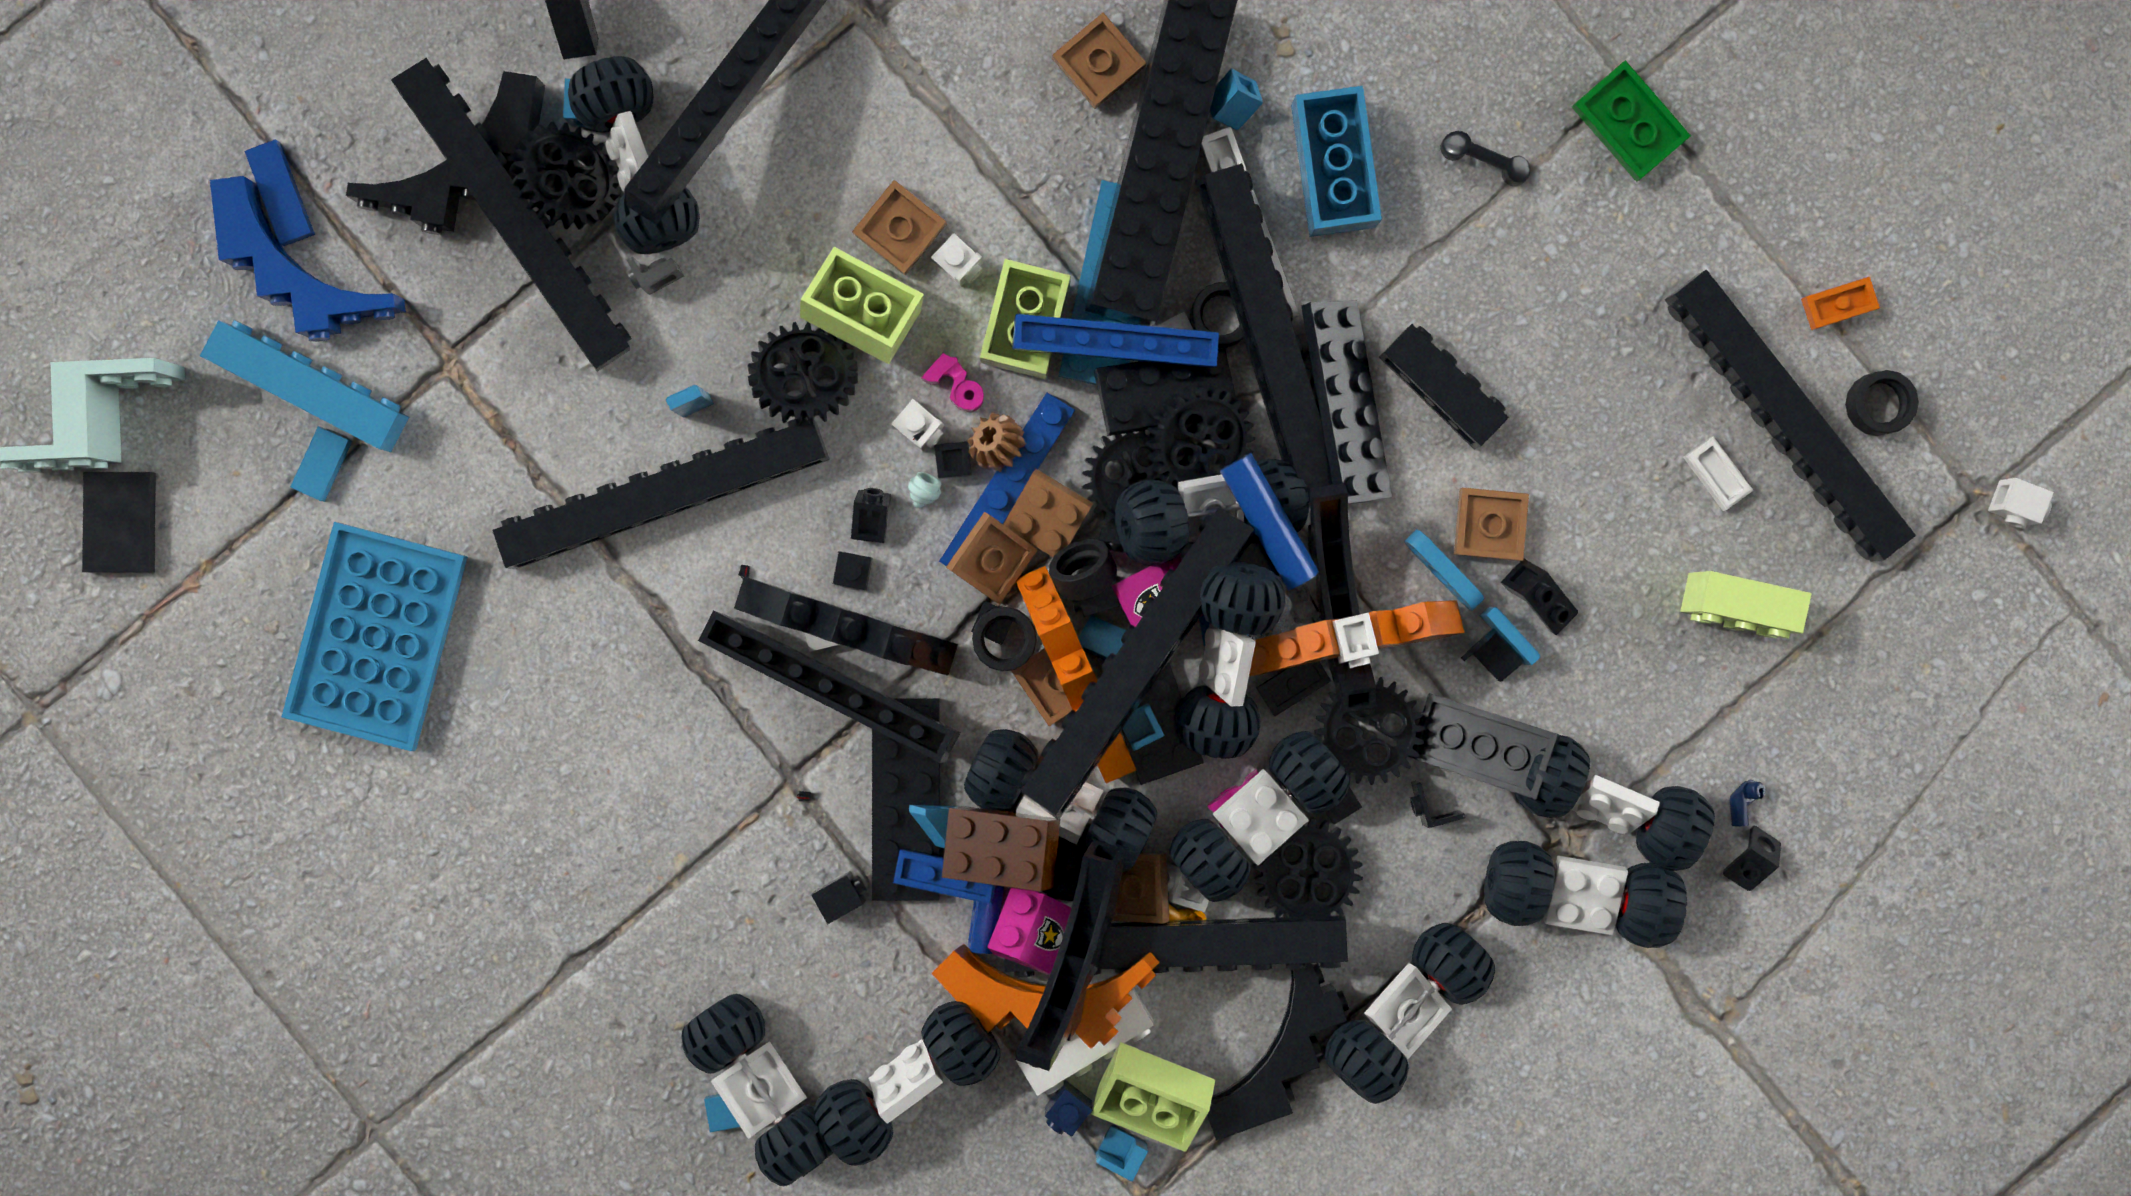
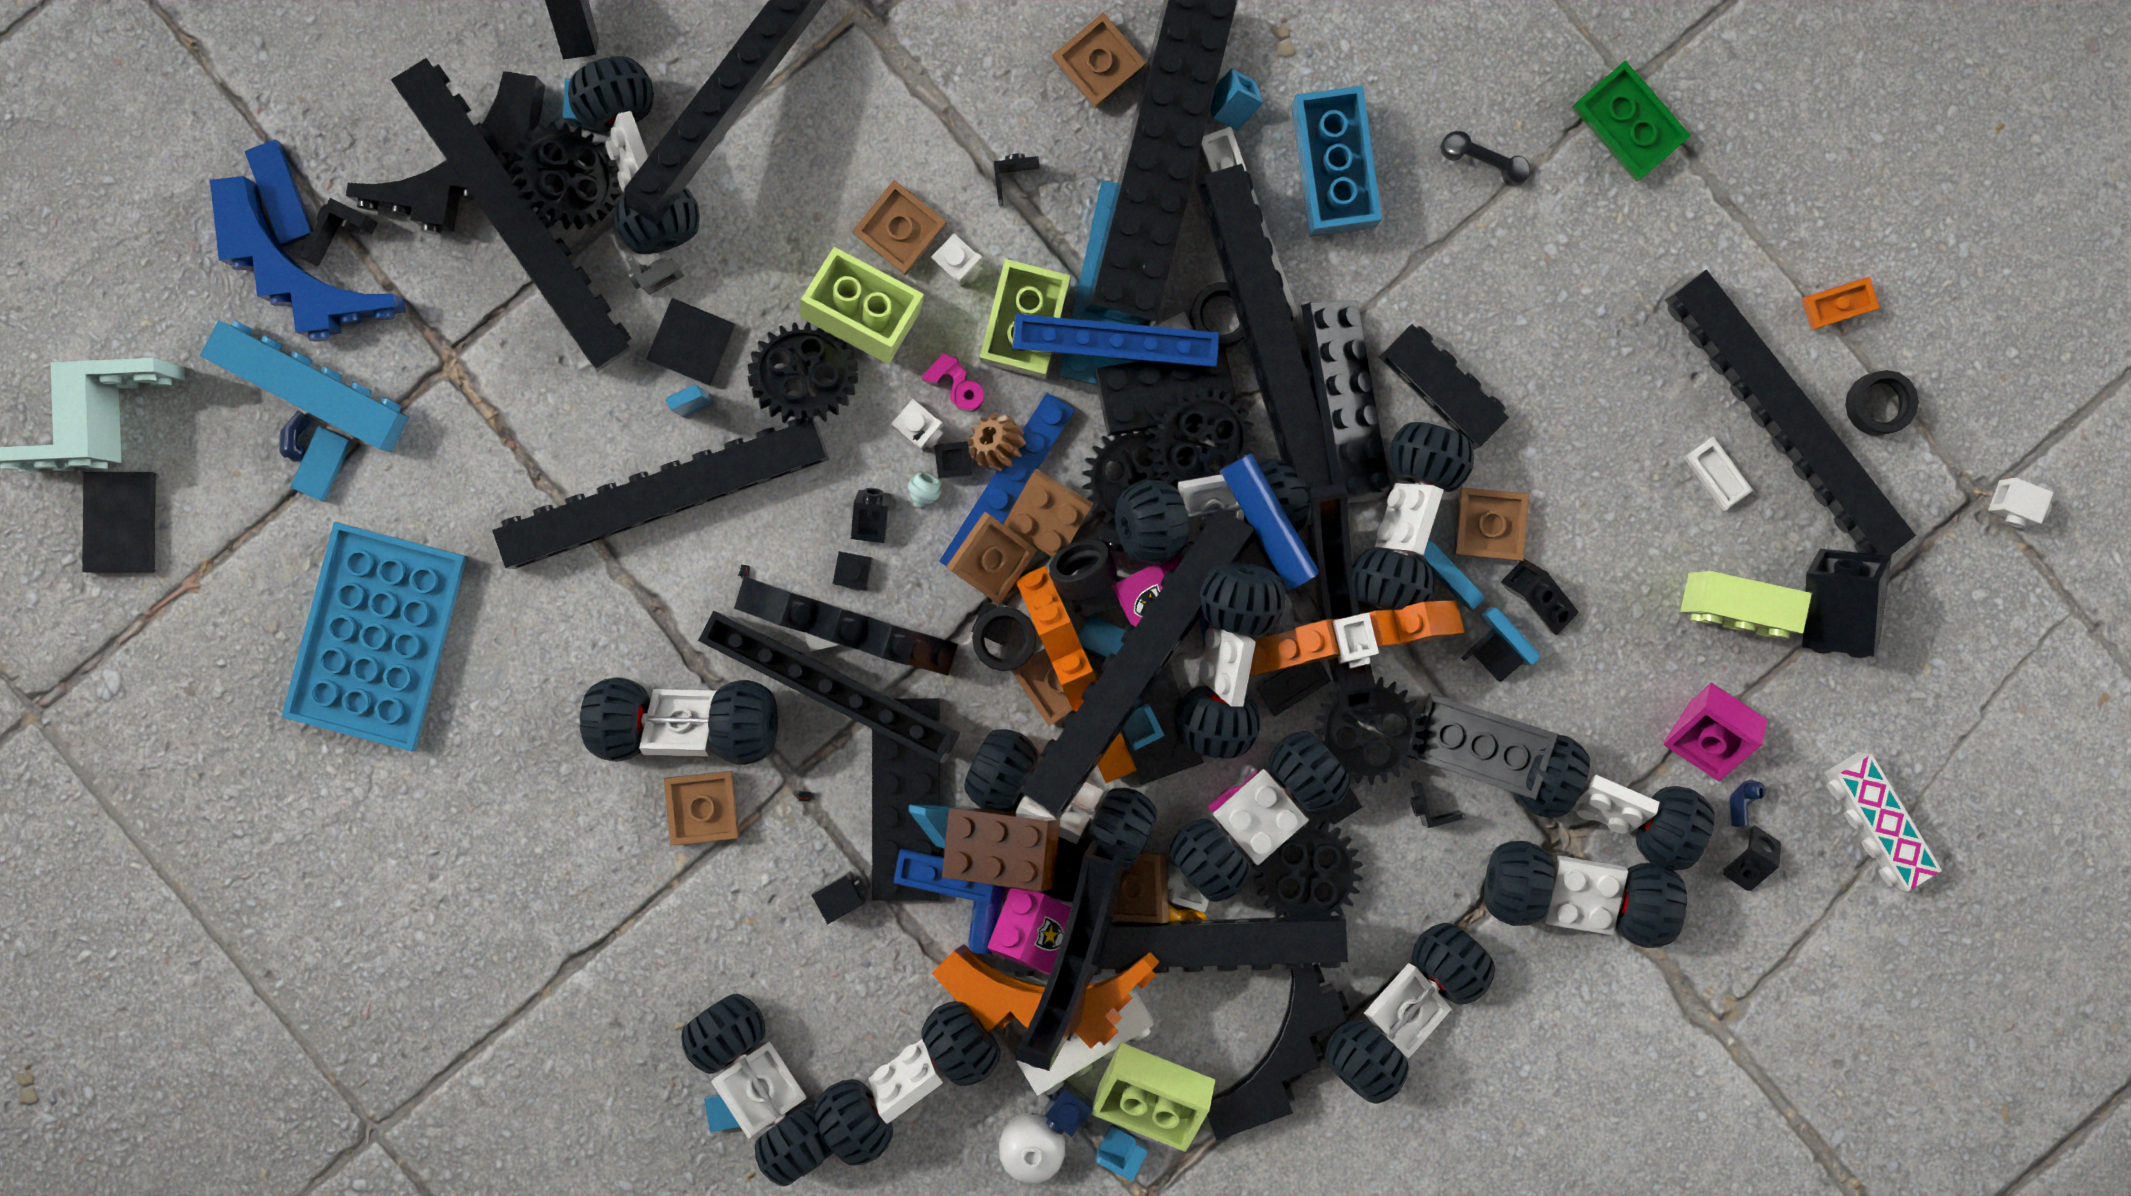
none -> dark blue arm [279,410,312,462]
none -> black bracket [300,198,378,267]
none -> black plate [580,677,778,765]
none -> black tile [646,298,735,386]
none -> medium nougat plate [664,770,740,846]
none -> black bracket [993,153,1040,206]
none -> white cylinder [999,1113,1065,1184]
none -> black plate [1351,422,1474,610]
none -> dark pink slope [1663,682,1767,782]
none -> black slope [1802,548,1891,658]
none -> white brick [1824,752,1942,892]

